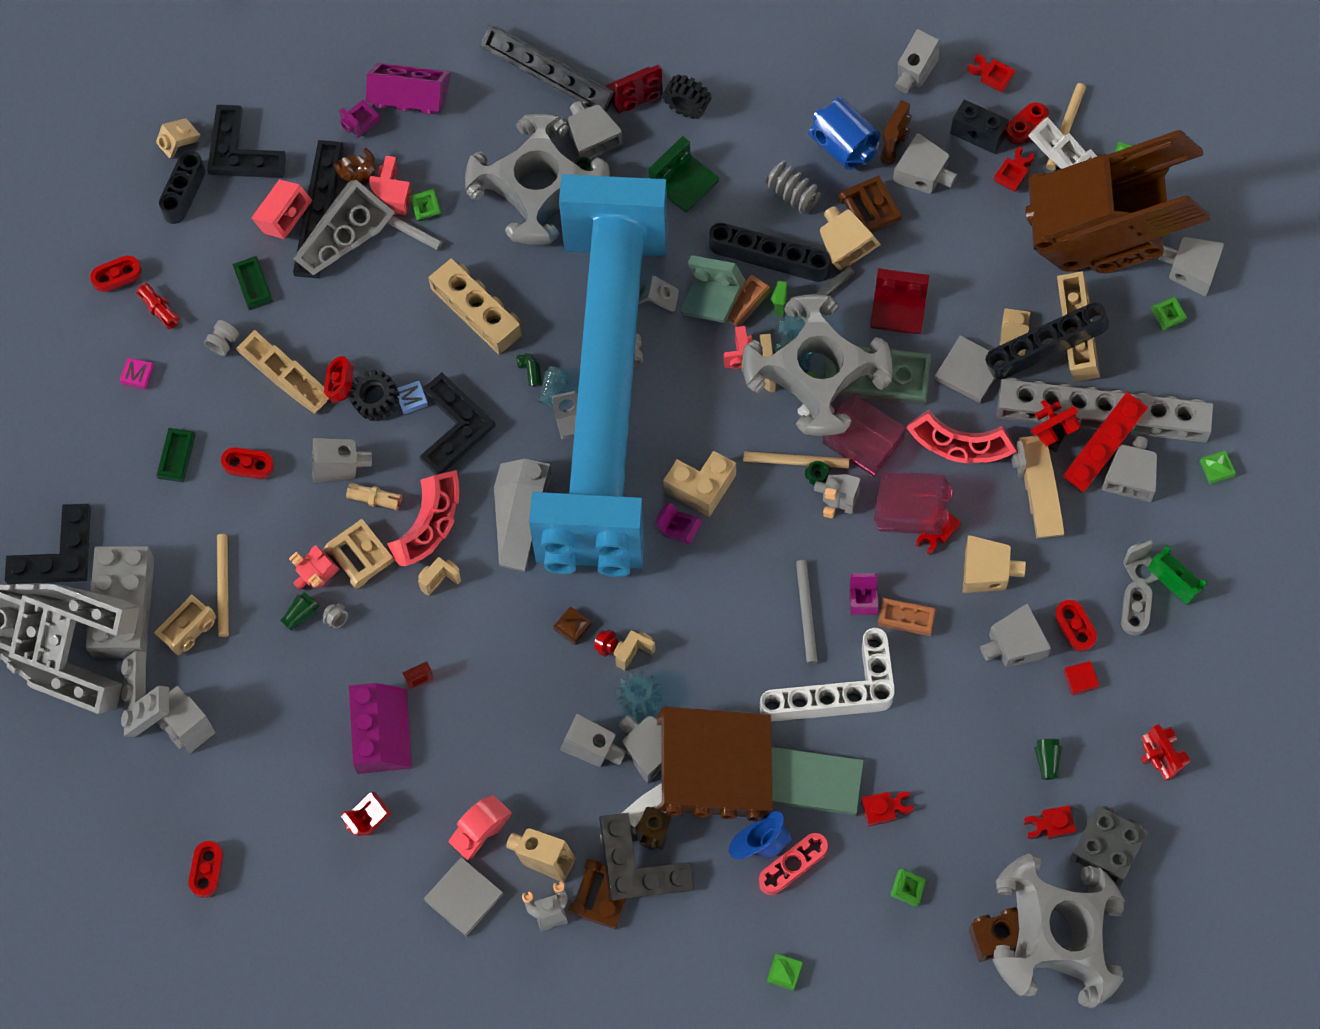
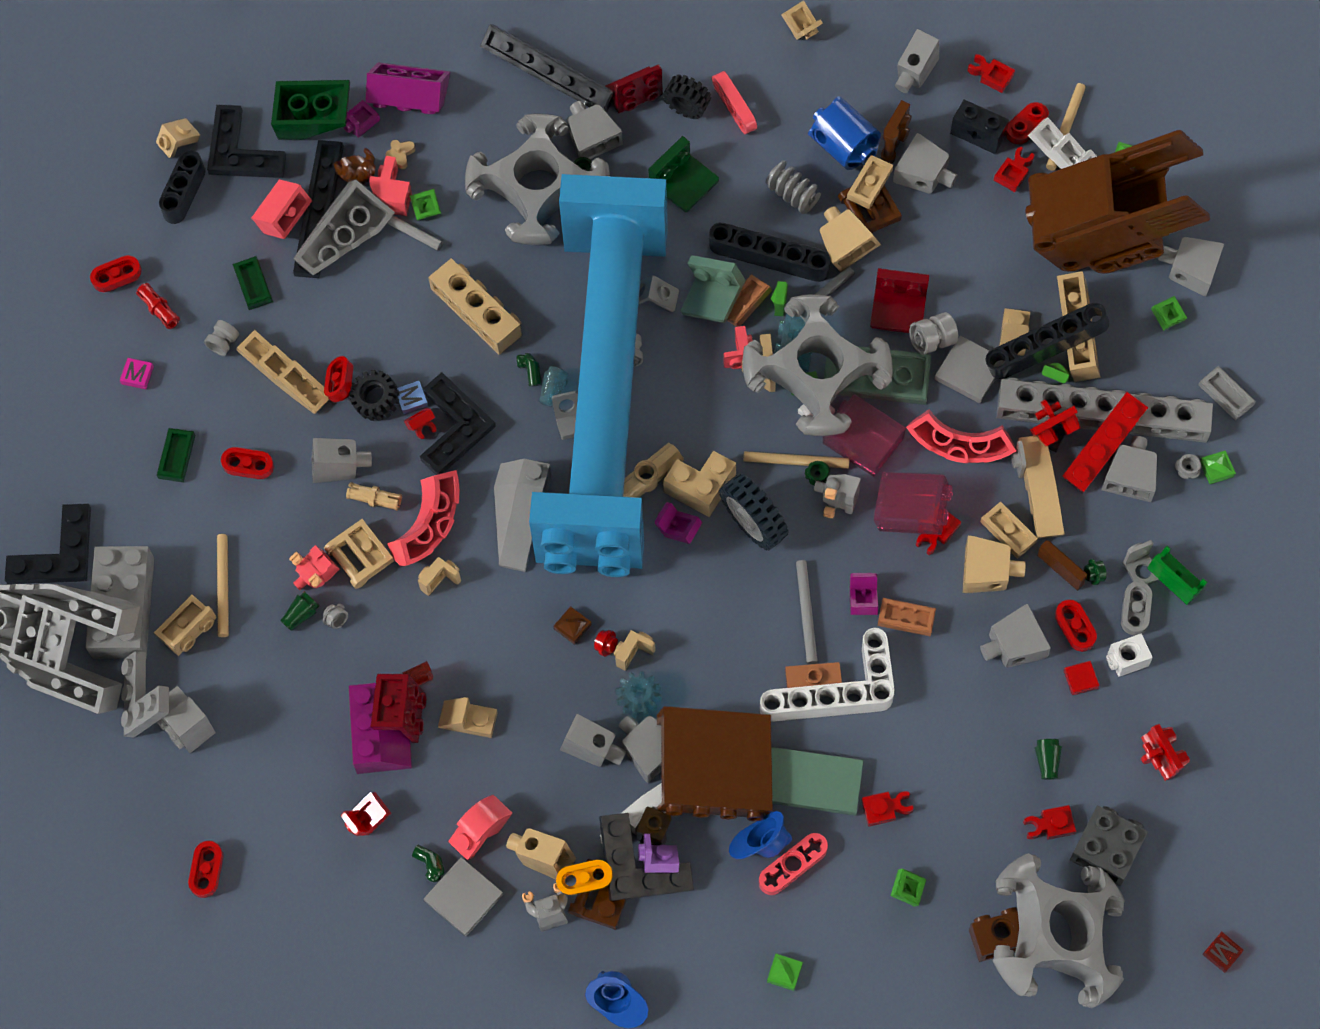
none -> dark green slope [271,80,350,140]
none -> dark red bracket [371,674,427,743]
none -> tan piece [385,140,415,169]
none -> red tile [404,408,436,439]
none -> dark green arm [412,844,444,882]
none -> tan slope [438,697,498,738]
none -> light orange plate [556,860,613,895]
none -> blue piece [585,971,649,1028]
none -> tan piece [623,442,684,498]
none -> medium lavender bracket [638,834,679,873]
none -> coral beam [712,71,757,134]
none -> black wheel [719,474,789,551]
none -> tan bracket [781,0,823,40]
none -> nougat plate [785,662,842,688]
none -> tan plate [847,155,893,209]
none -> light grey wheel [909,312,958,355]
none -> tan plate [980,502,1038,559]
none -> reddish brown tile [1037,540,1087,591]
none -> bright green tile [1042,363,1071,383]
none -> dark green plate [1084,559,1107,585]
none -> white brick [1106,633,1153,677]
none -> light grey plate [1175,454,1202,479]
none -> light grey tile [1199,366,1256,421]
none -> clear red tile [1202,931,1244,973]

